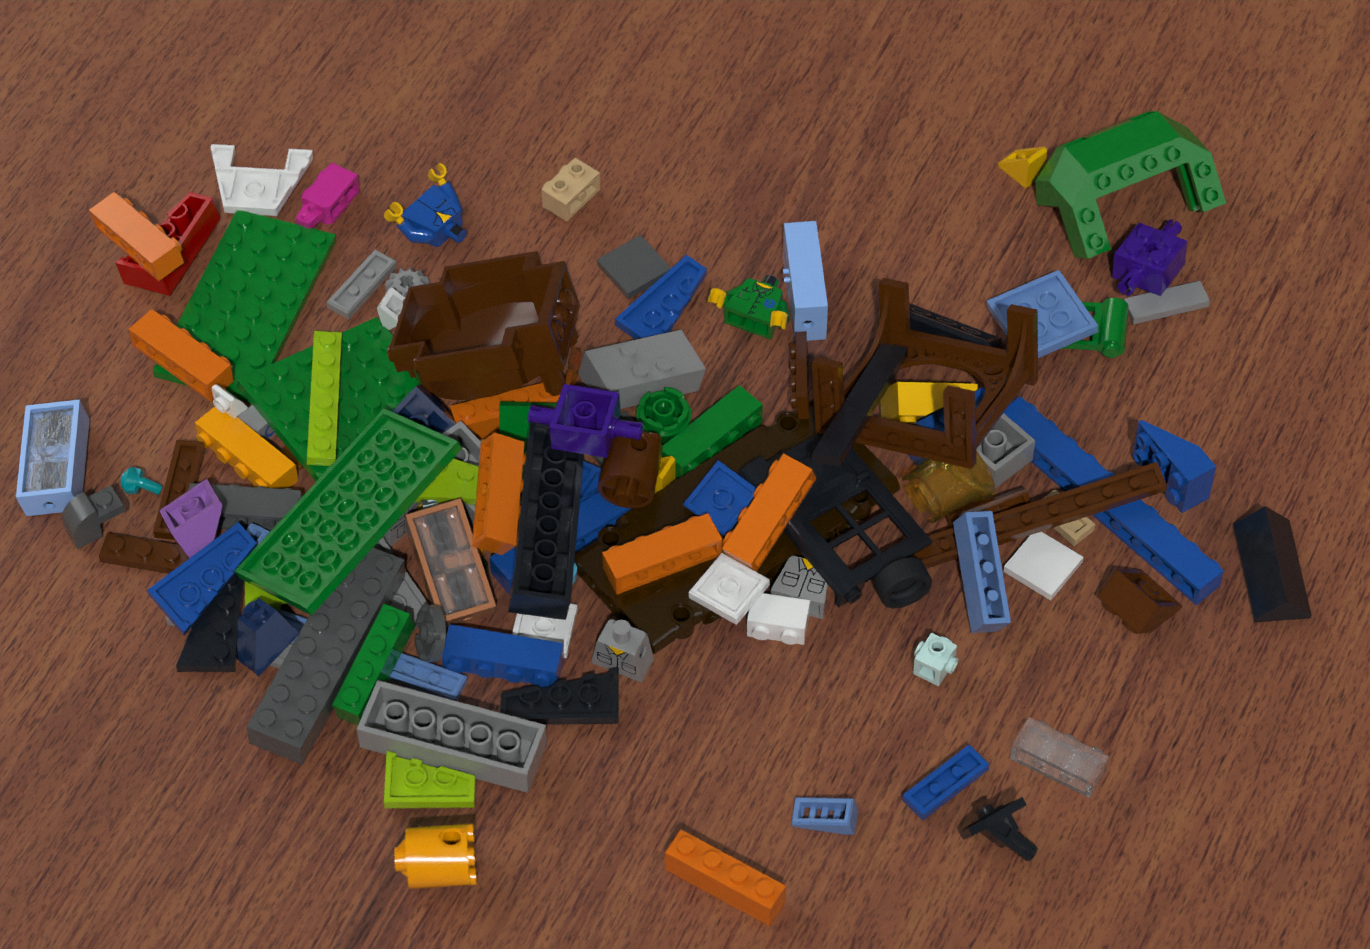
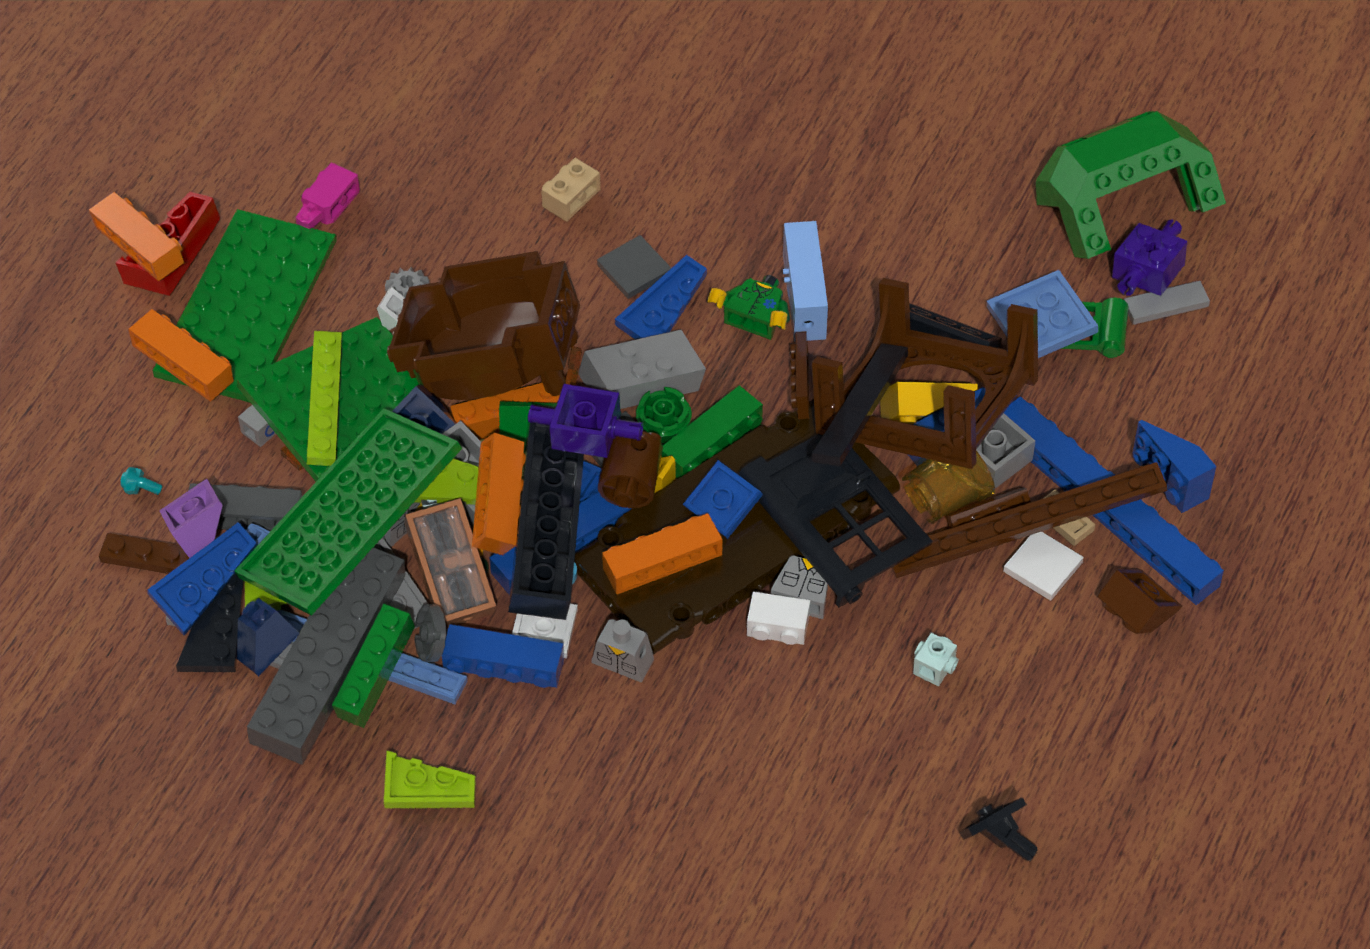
brick [16,400,90,516] -> none
dark grey brick [62,486,125,549] -> none
reddish brown plate [153,440,205,540] -> none
light orange brick [195,407,299,489] -> none
white wing [211,144,313,216] -> none
white slope [212,384,248,419] -> none
light grey tile [326,250,397,320] -> none
light grey brick [357,680,547,793] -> none
blue torso [384,163,467,247] -> none
light orange cylinder [394,824,477,889] -> none
black wing [500,668,619,725] -> none
orange brick [665,830,786,926] -> none
white tile [689,553,770,625] -> none
orange brick [722,453,816,572] -> none
medium blue slope [791,797,858,835] -> none
black tyre [874,557,932,609] -> none
blue plate [902,745,990,821] -> none
medium blue brick [953,511,1011,633] -> none
yellow slope [997,147,1048,189] -> none
clear brick [1010,717,1109,798] -> none
black slope [1233,506,1312,623] -> none

